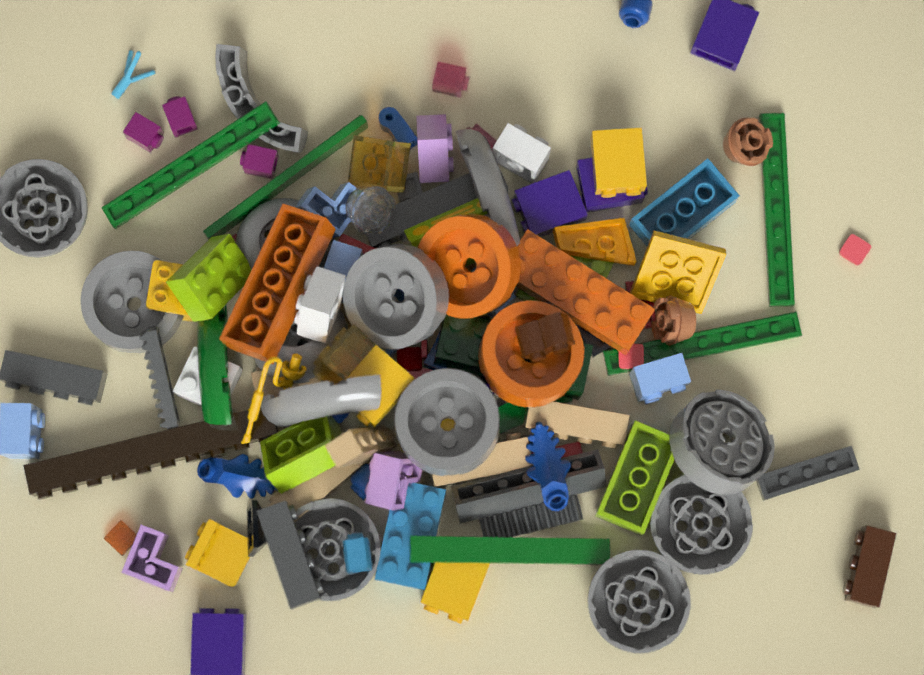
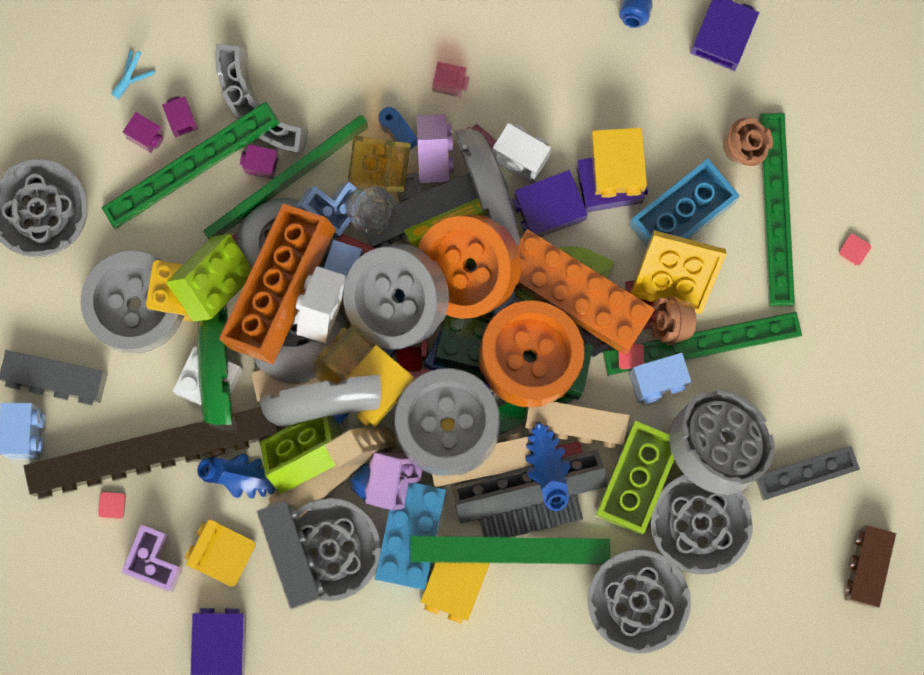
clear orange tile [103,520,137,556] -> none
dark grey gear [139,325,180,429] -> none
yellow piece [241,353,306,444] -> none
black slope [247,500,267,557] -> none
dark azure brick [342,533,373,573] -> none
reddish brown brick [515,312,575,362] -> none
light orange wing [552,218,637,266] -> none
none -> coral piece [98,492,126,519]

